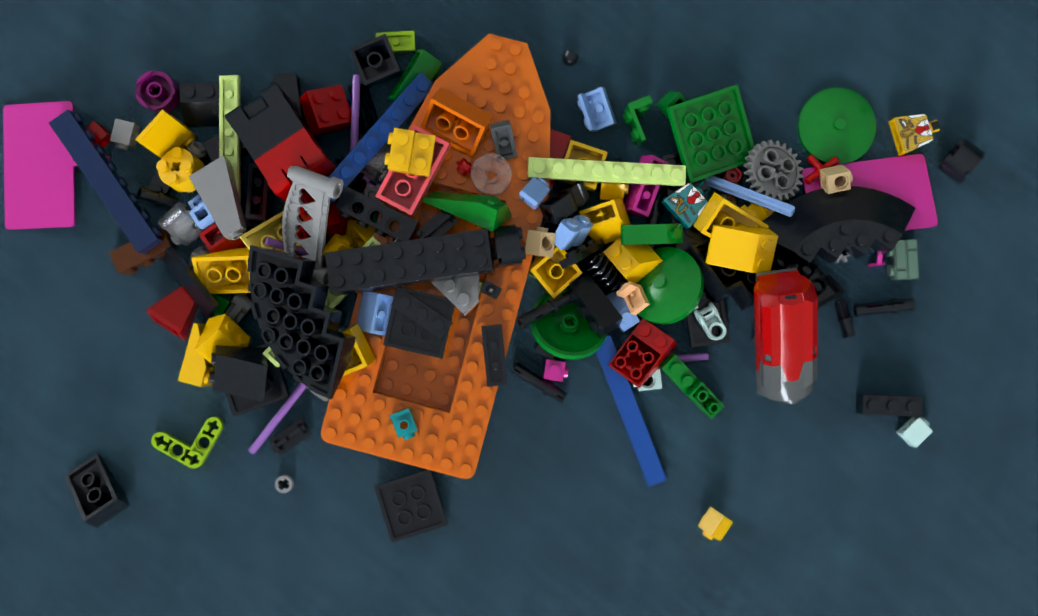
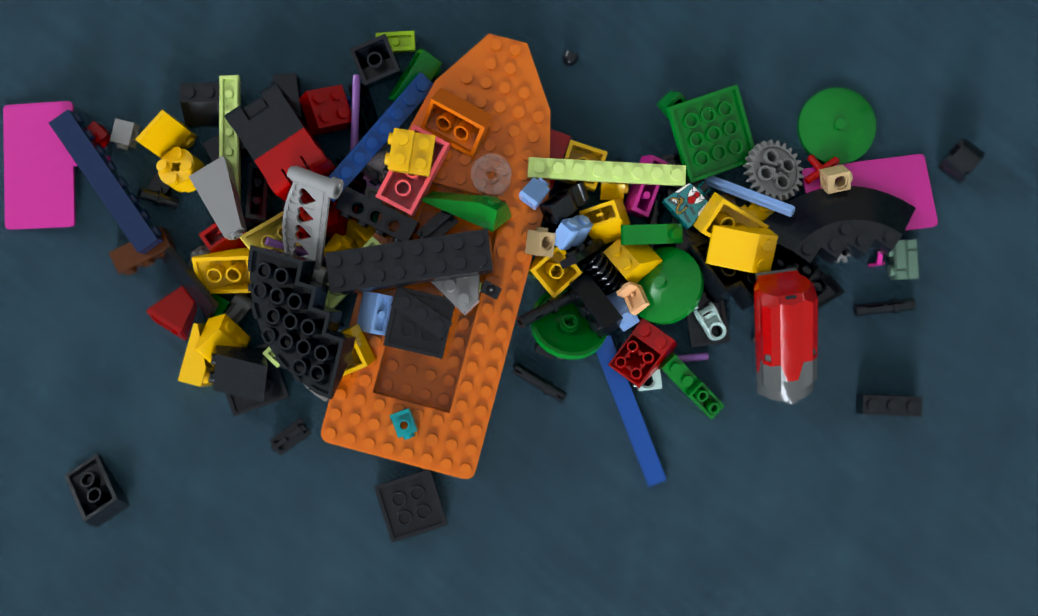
magenta brick [135,71,180,113] -> none
lime beam [151,416,224,469] -> none
clear brick [158,201,204,246] -> none
light grey plate [187,141,207,159] -> none
light blue brick [188,194,215,230] -> none
medium lavender axle [248,382,307,454] -> none
light grey bush [275,475,294,493] -> none
red plate [456,158,475,176] -> none
black plate [481,324,508,387] -> none
dark grey slope [490,120,518,161] -> none
black brick [490,224,526,268] -> none
dark pink brick [543,359,569,382] -> none
light blue bracket [578,87,617,132] -> none
green bracket [623,95,653,147] -> none
yellow brick [698,507,733,542] -> none
red plate [723,167,742,184] -> none
black axle [834,299,855,338] -> none
torso [888,114,940,156] -> none
light aqua brick [896,416,933,448] -> none

